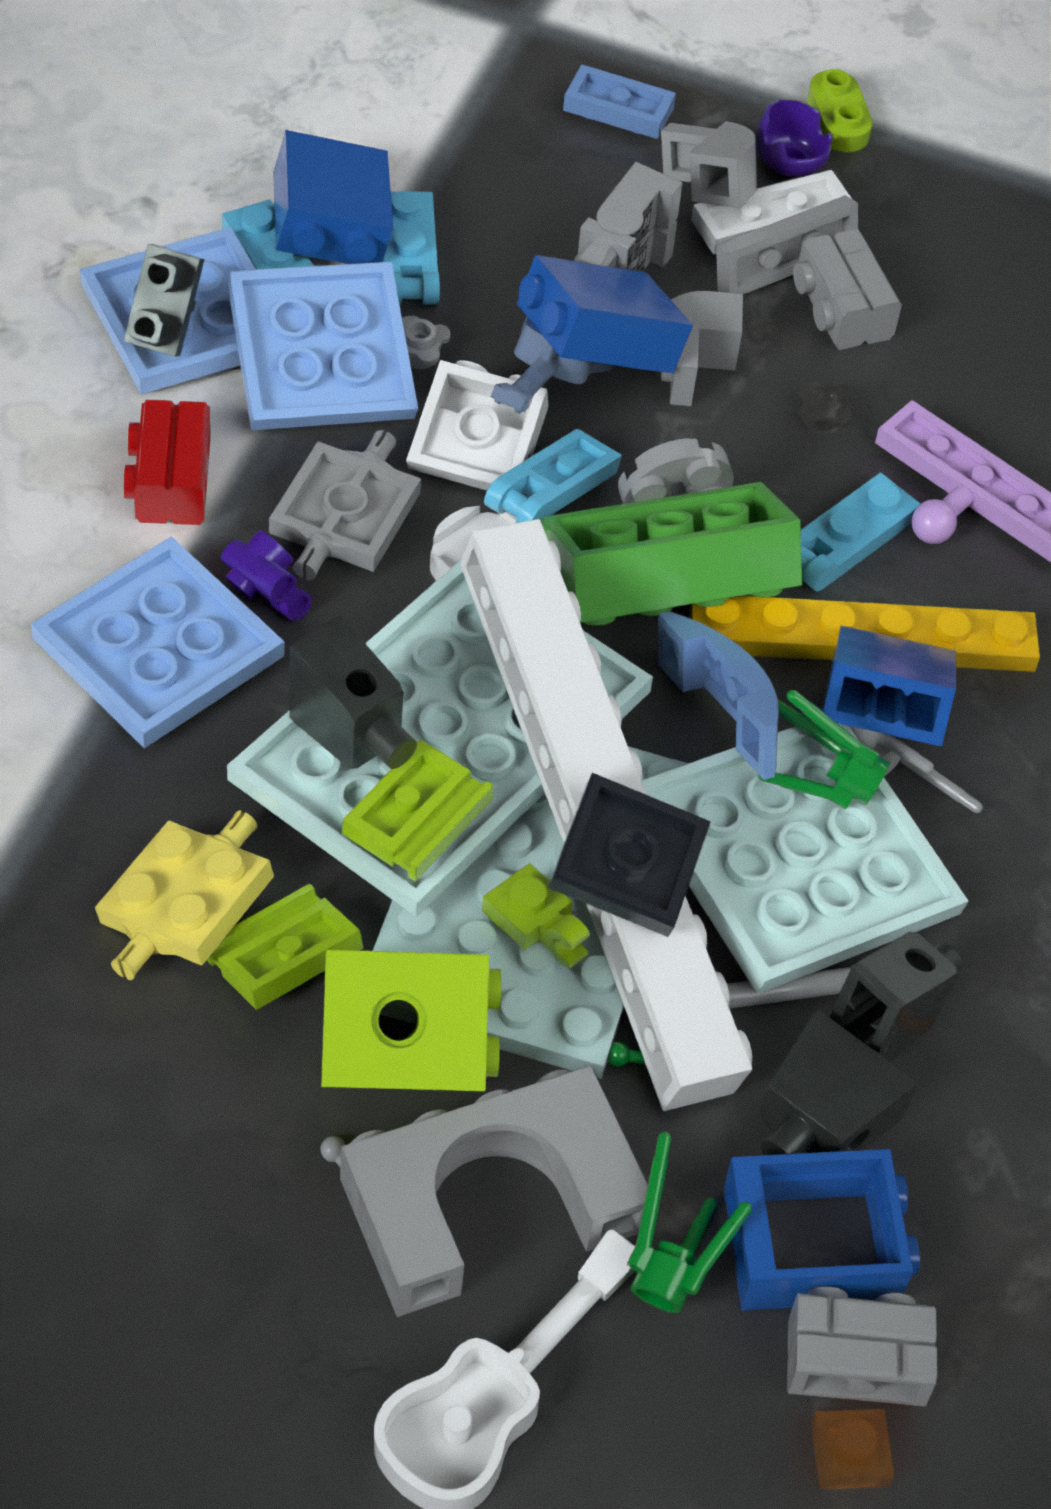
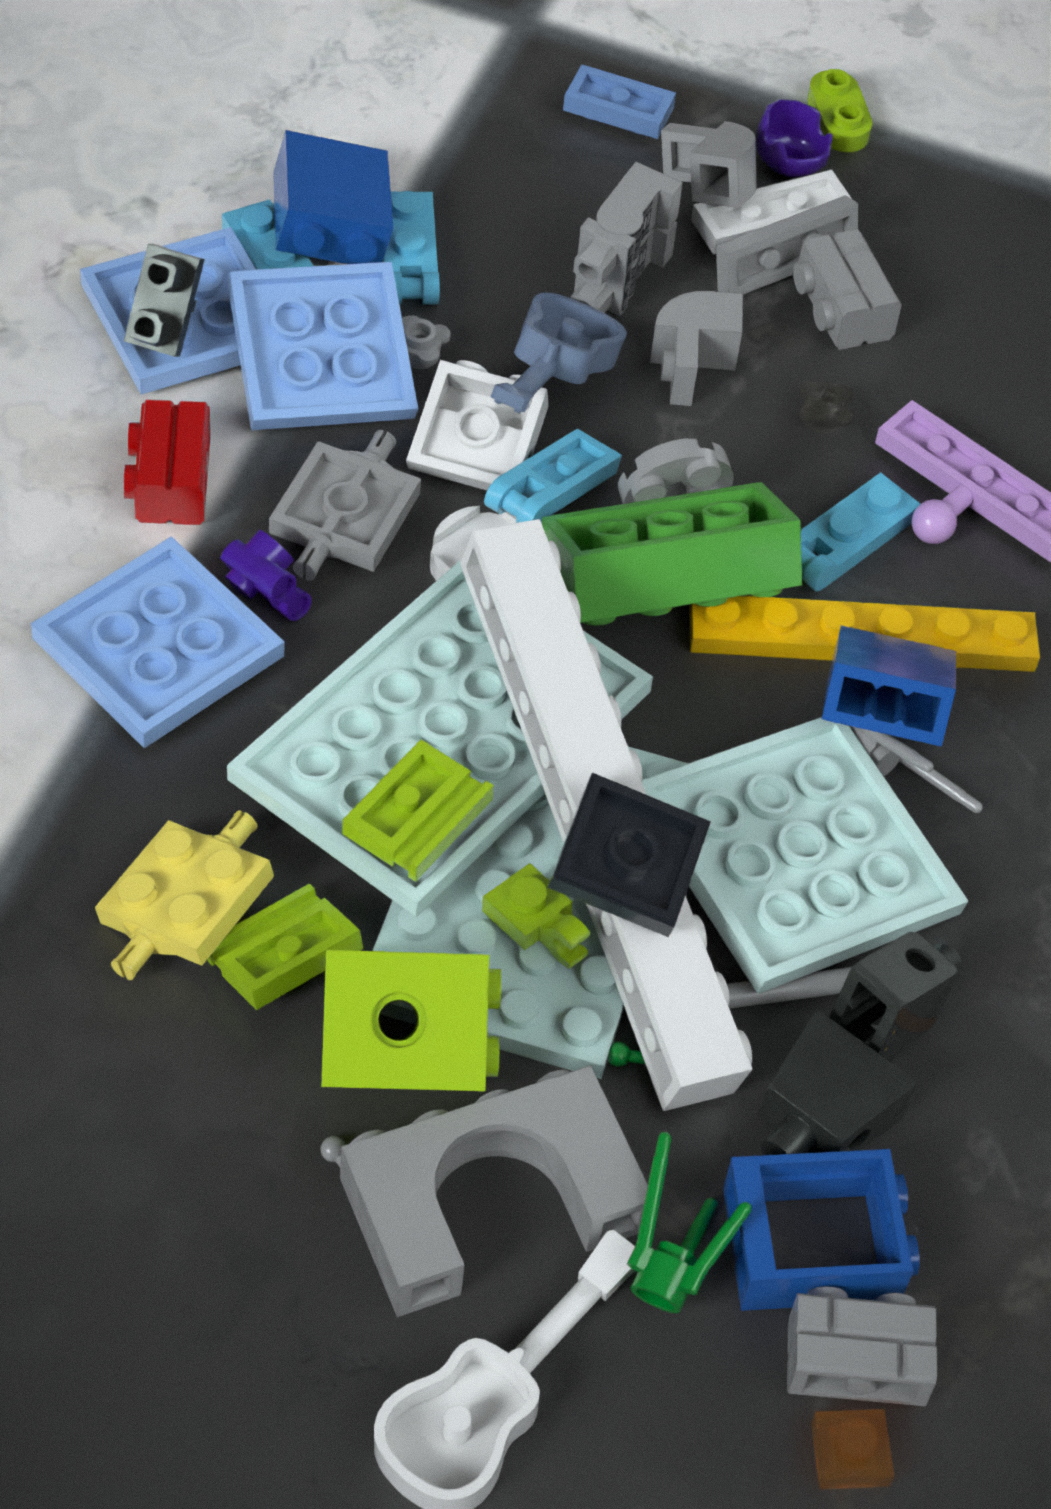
pearl dark grey torso [289,615,417,769] -> none
blue brick [517,255,693,374] -> none
medium blue slope [658,612,779,780] -> none
green plant [758,690,890,809] -> none

